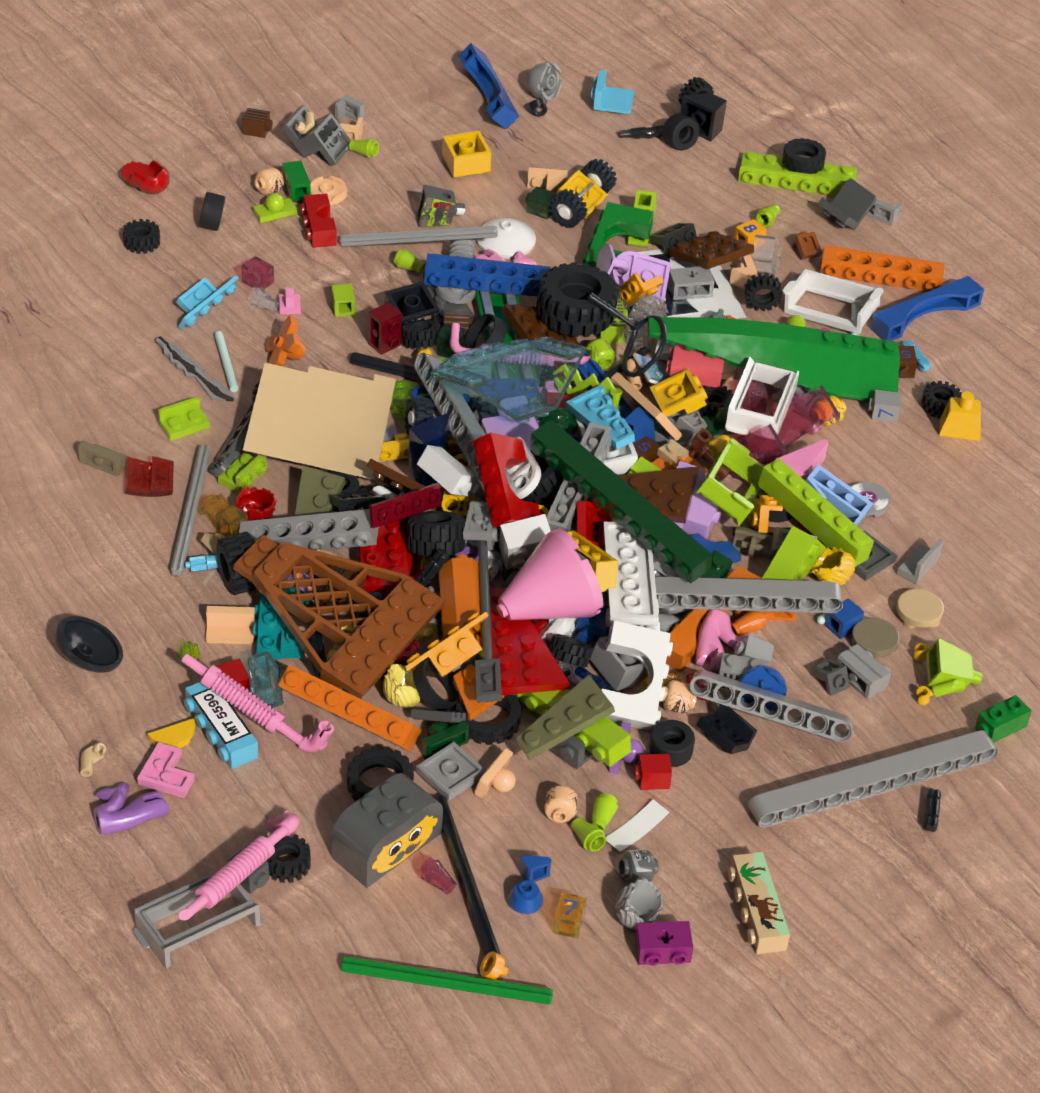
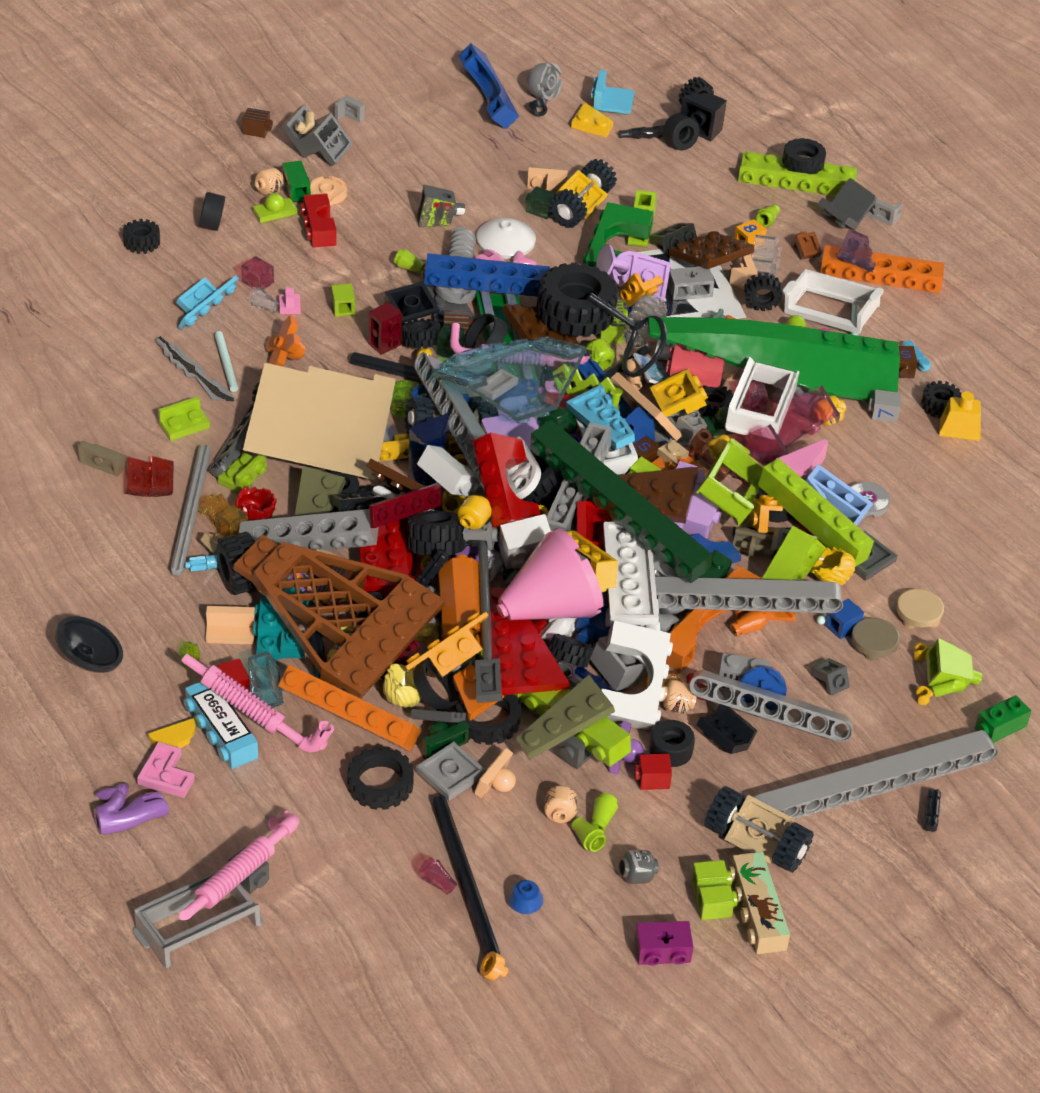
tan arm [80,743,107,777] -> none
red hair [121,160,170,194] -> none
black tyre [266,834,311,883] -> none
dark grey brick [332,773,443,888] -> none
light nougat panel [340,117,363,140] -> none
light grey axle [340,226,498,247] -> none
green axle [341,956,553,1005] -> none
lime cone [349,139,379,158] -> none
yellow brick [442,131,491,177] -> none
blue slope [518,855,551,882] -> none
clear yellow brick [553,893,586,939] -> none
white sticker [606,799,669,852] -> none
light grey hair [615,878,664,930] -> none
bright pink piece [695,610,751,671] -> none
light grey brick [734,634,774,663] -> none
light grey brick [837,644,891,699] -> none
blue arch [871,276,984,341] -> none
light grey panel [897,539,944,585] -> none
none -> yellow head [457,495,492,530]
none -> light grey tile [474,369,519,401]
none -> yellow wing [571,103,613,137]
none -> lime brick [691,860,738,920]
none -> plate [704,786,814,873]
none -> wing [837,228,876,272]

